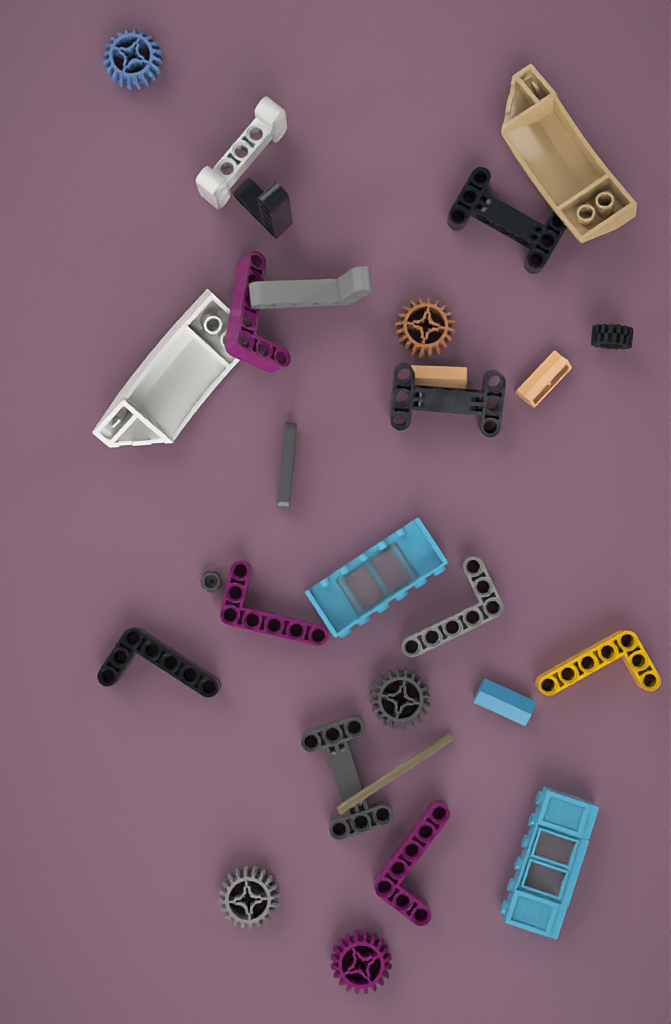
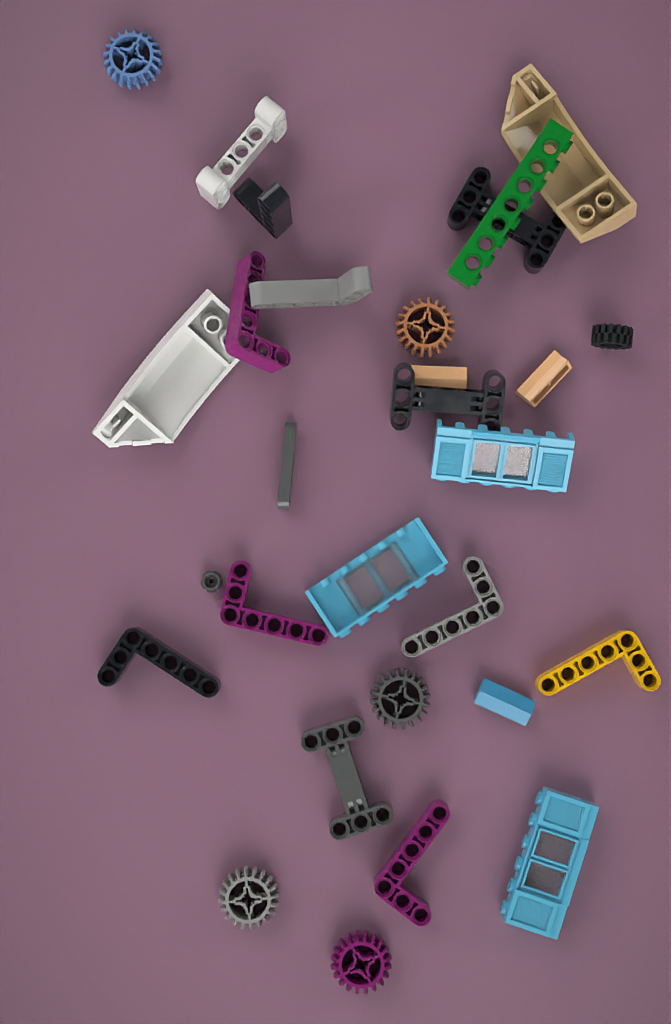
dark tan piece [336,733,454,815] -> none
none -> medium azure window [431,419,575,493]
none -> green brick [446,118,574,290]

